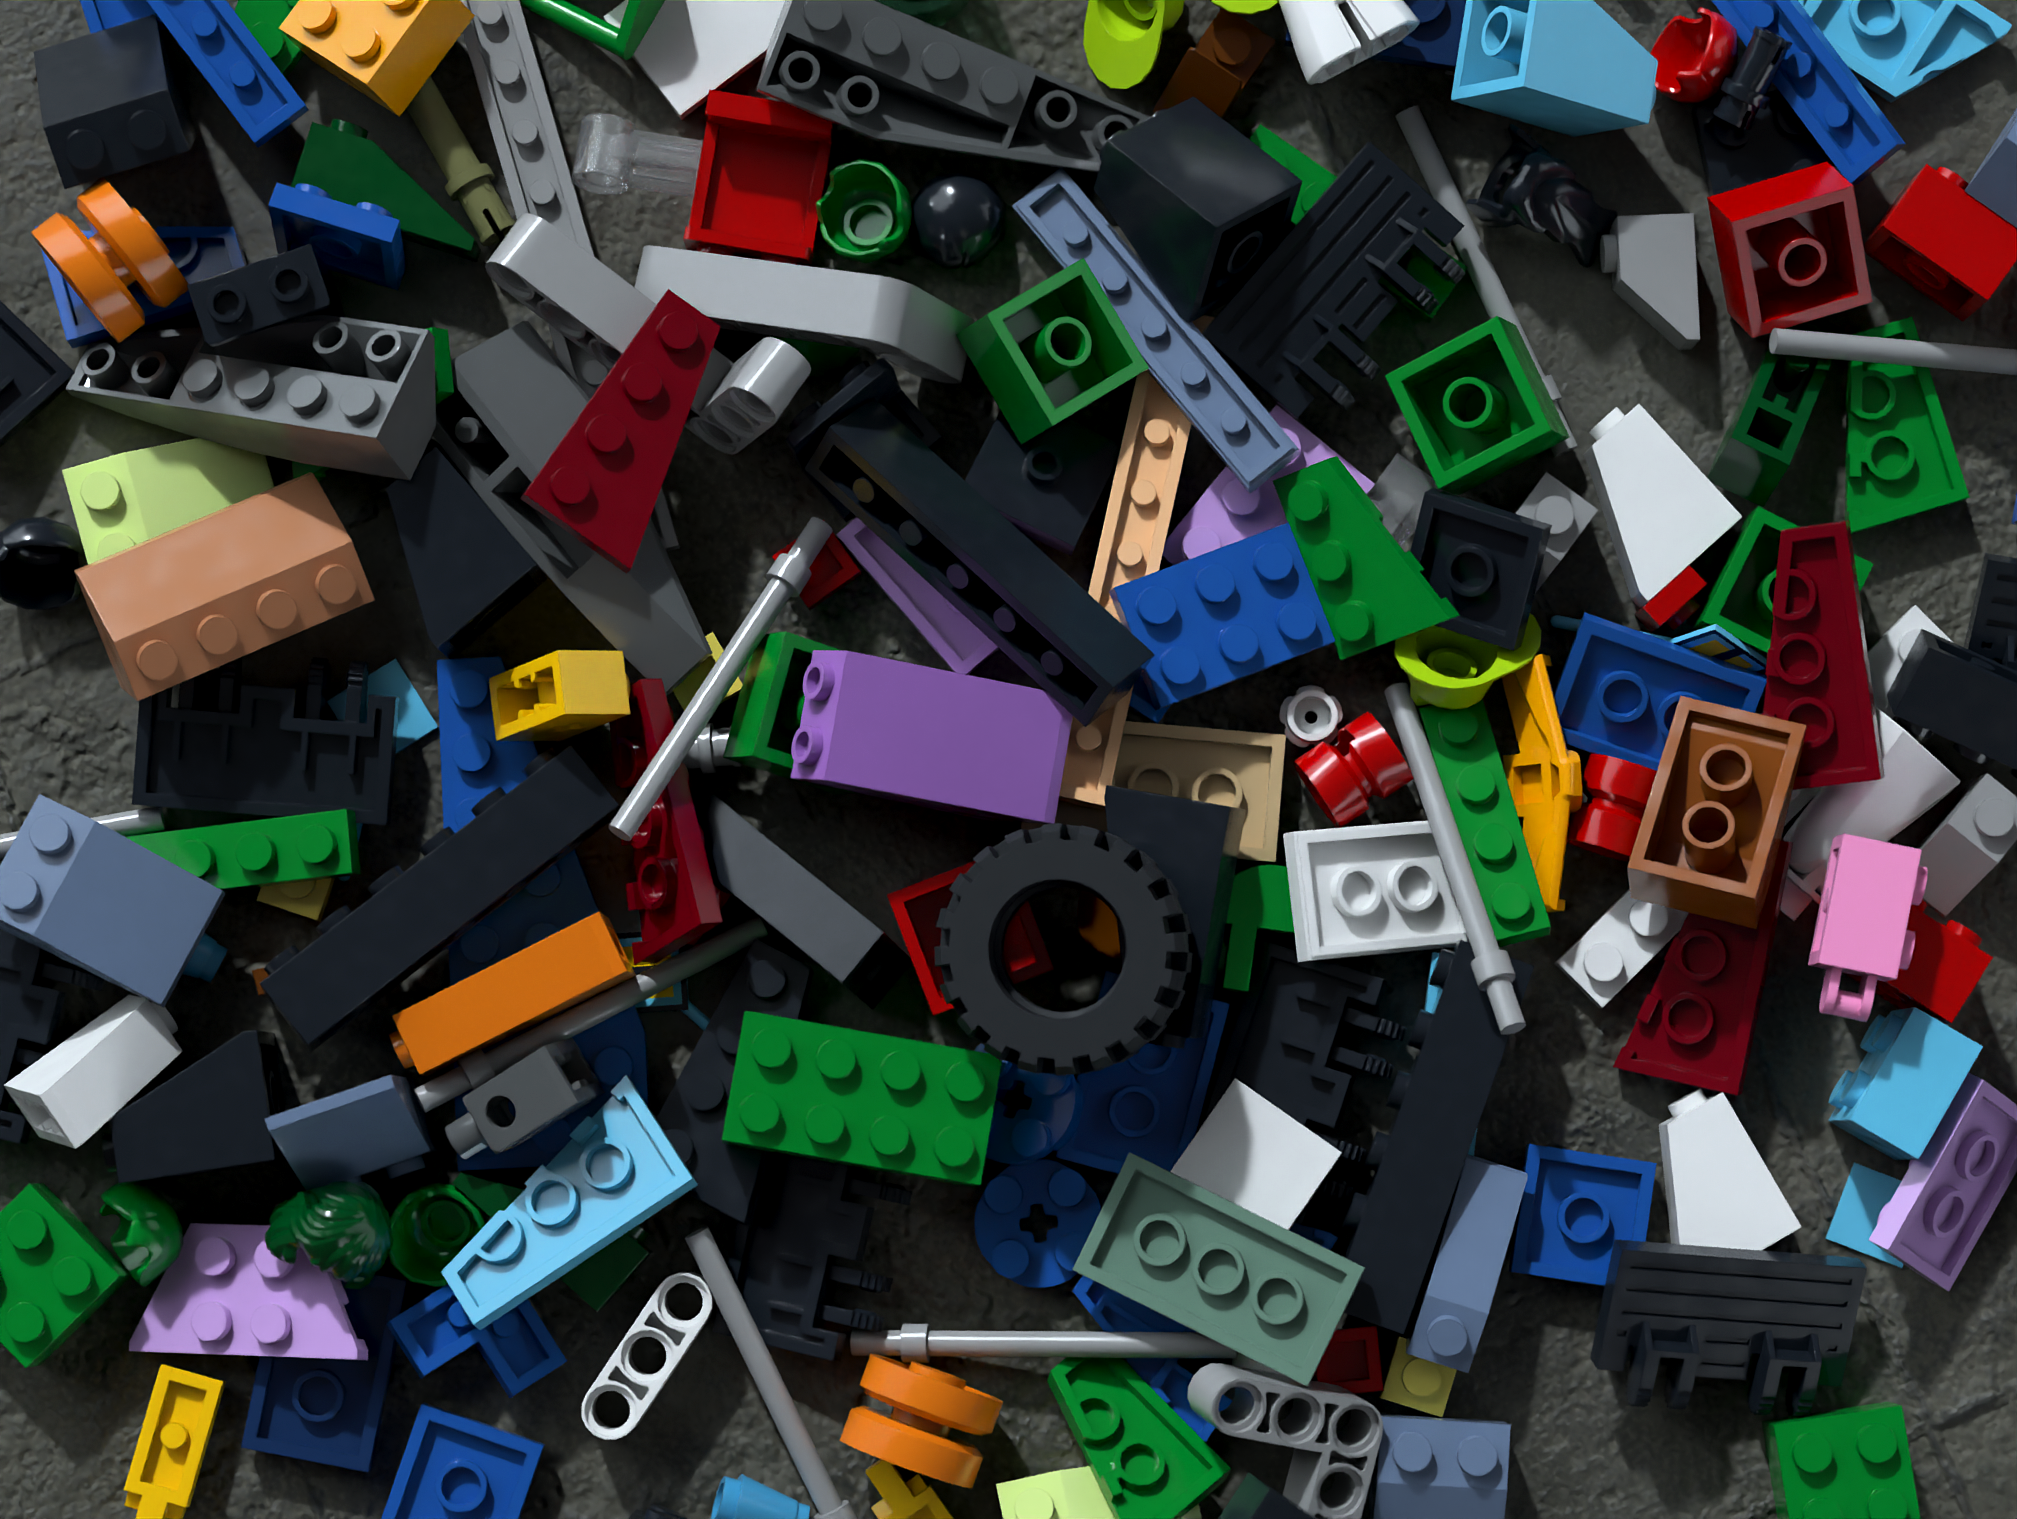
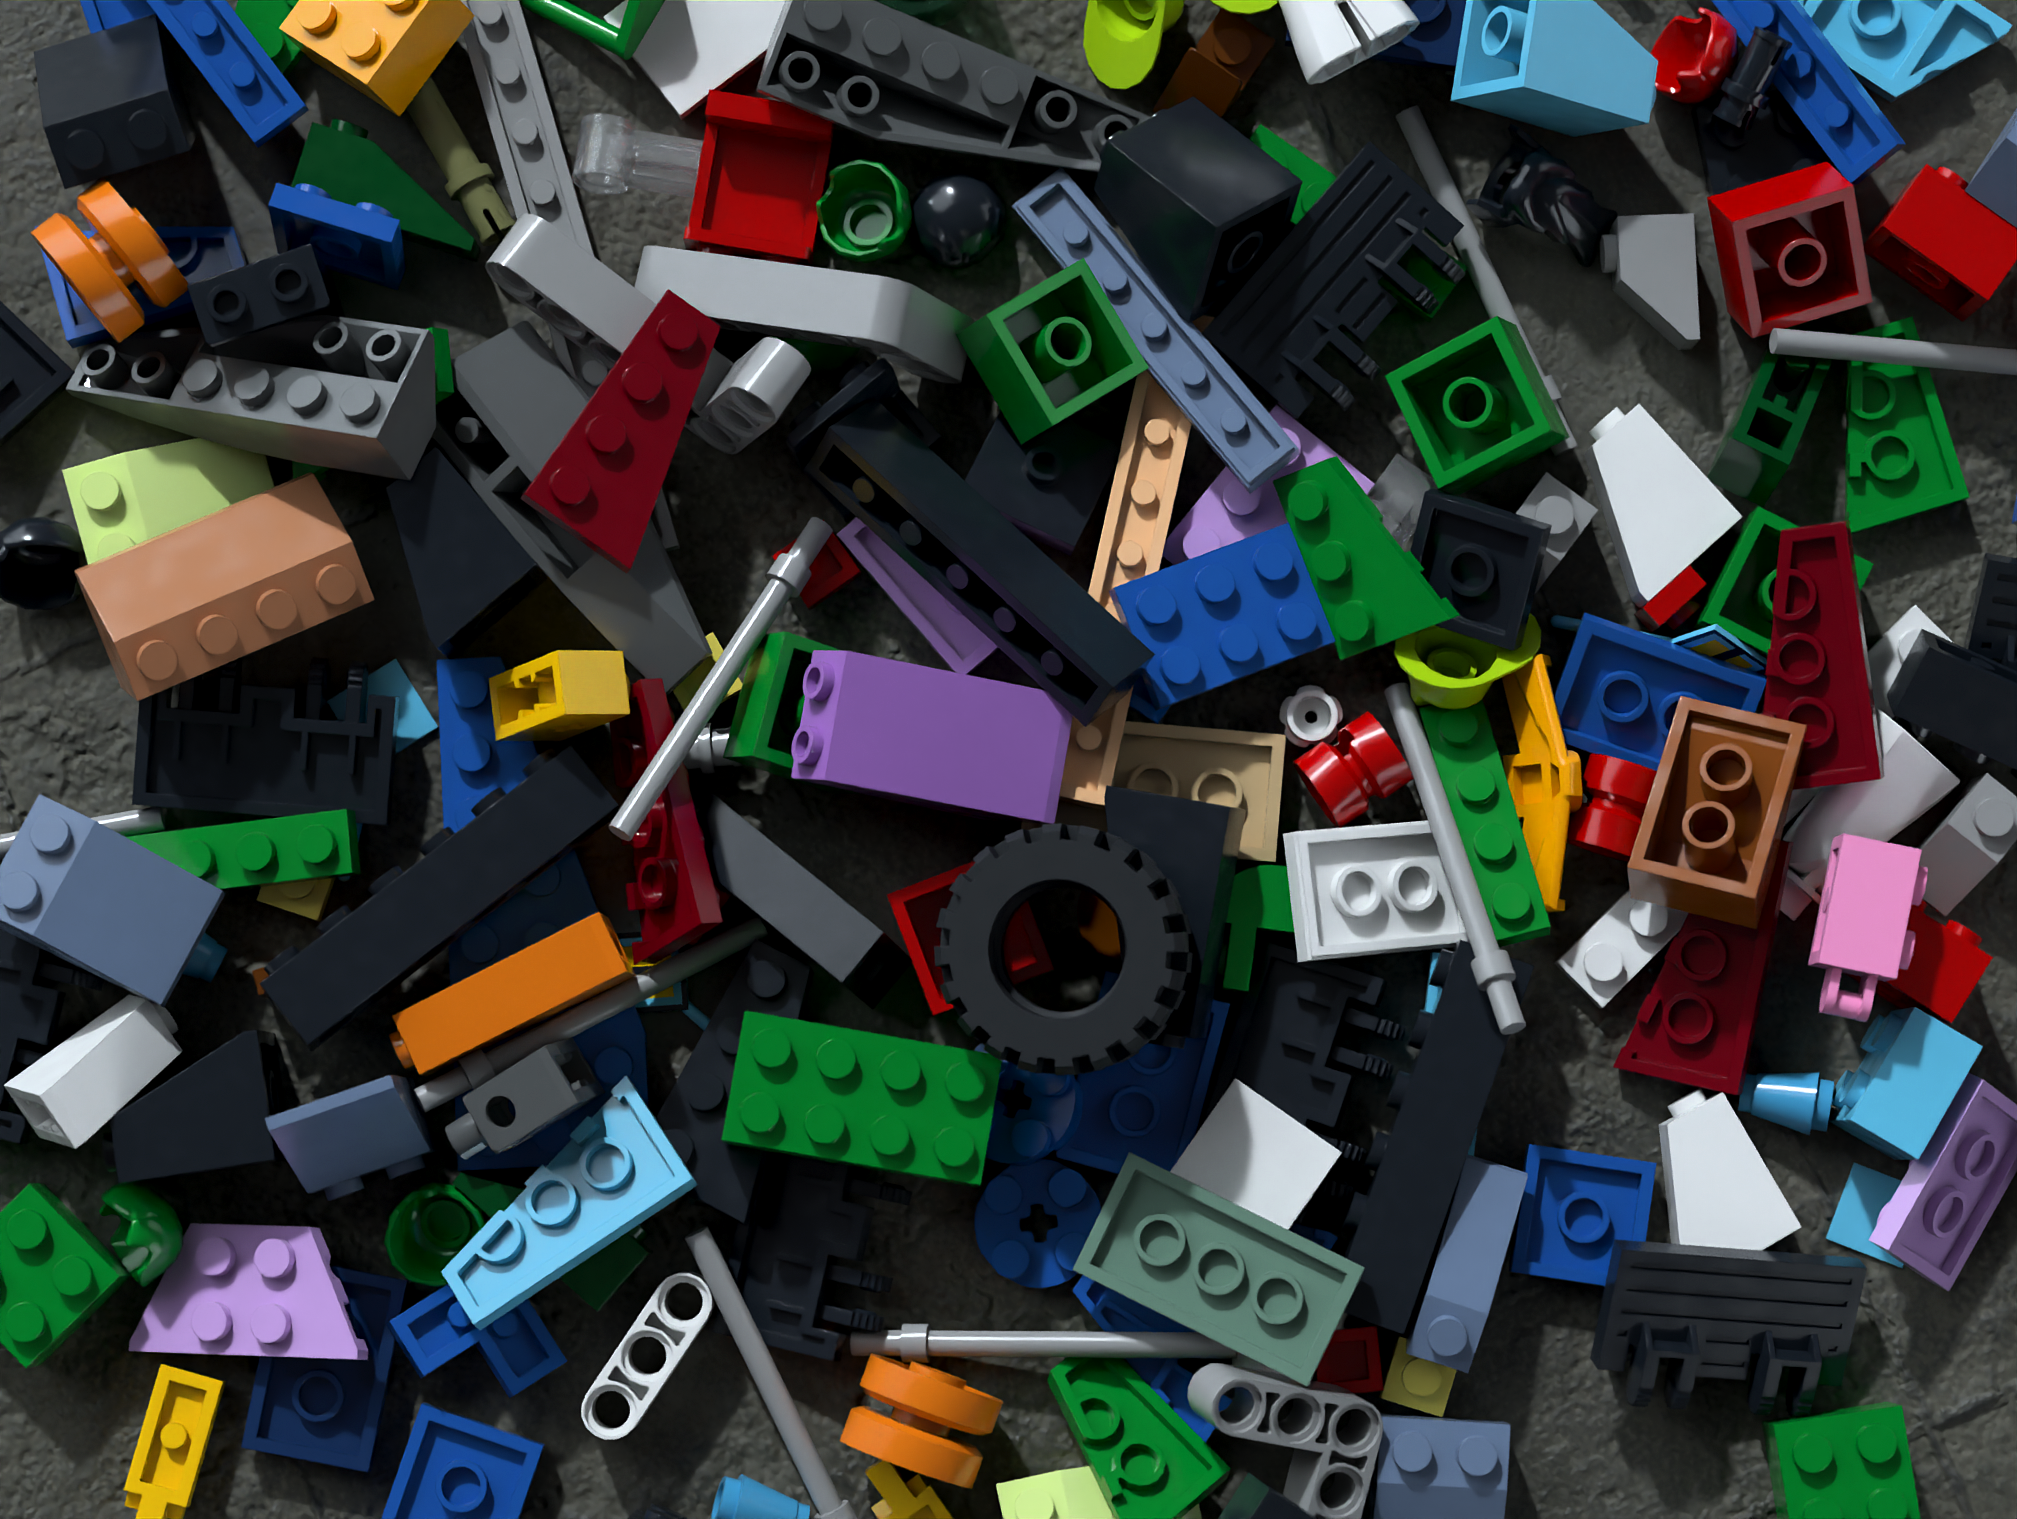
dark green hair [265,1181,393,1290] -> none
none -> dark azure cone [1738,1072,1835,1136]

